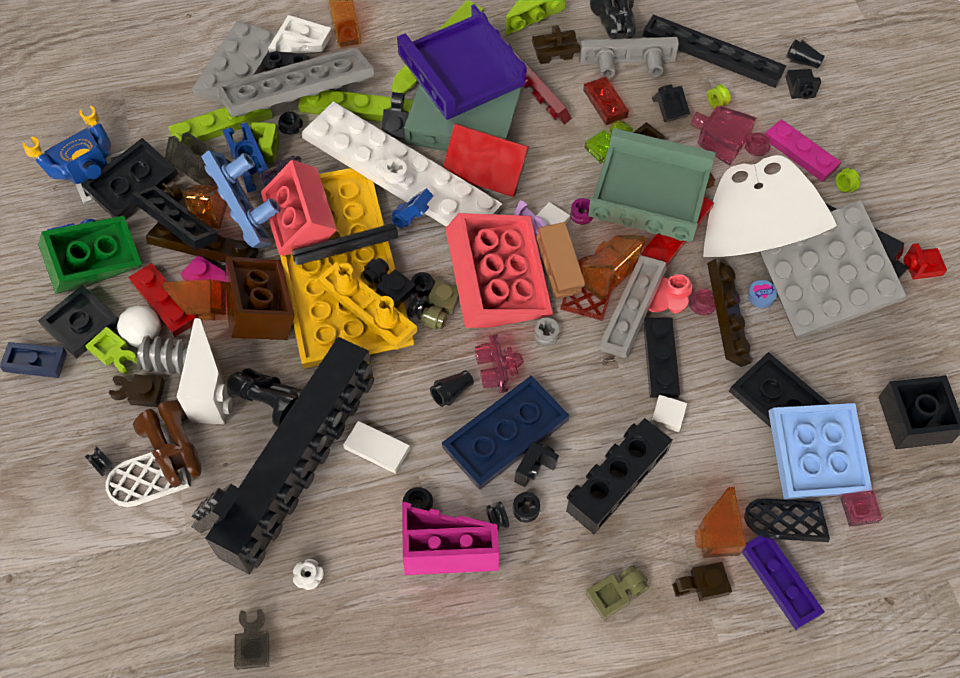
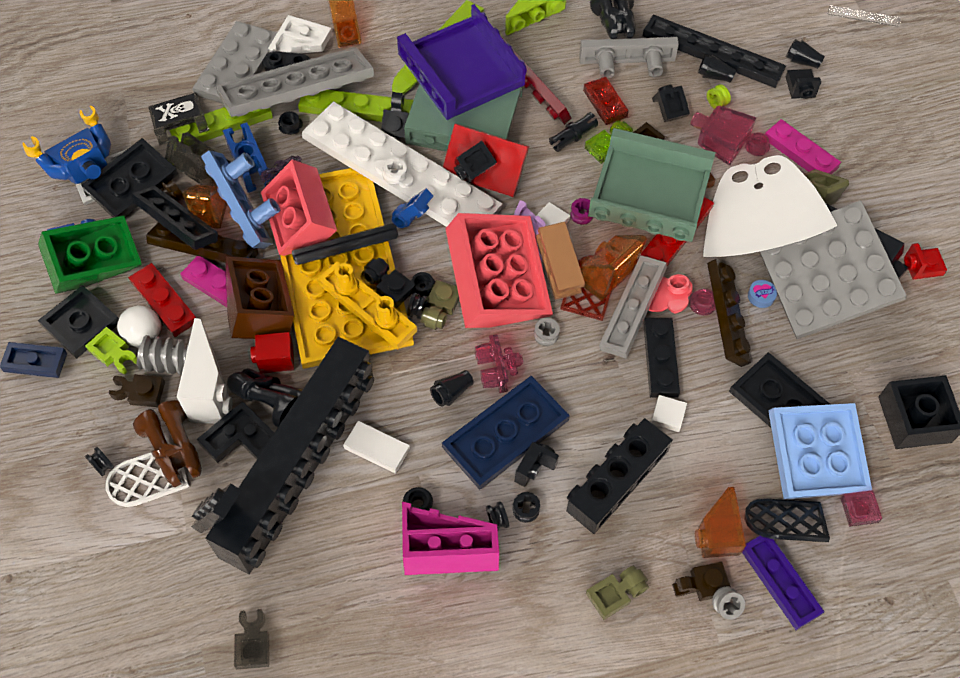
clear orange slope [163,279,227,321] -> none
lime bracket [250,122,280,164] -> none
white plate [293,559,324,590] -> none
dark brown hips [532,25,580,64] -> none
lime plate [835,168,860,193] -> none
none -> flag [148,92,209,145]
none -> black plate [197,401,275,463]
none -> red brick [250,332,294,373]
none -> black bracket [454,141,497,183]
none -> black pin [549,112,598,152]
none -> black cone [698,54,736,83]
none -> light grey bush [712,586,745,620]
none -> olive slope [804,169,849,205]
none -> clear bar [827,5,901,27]

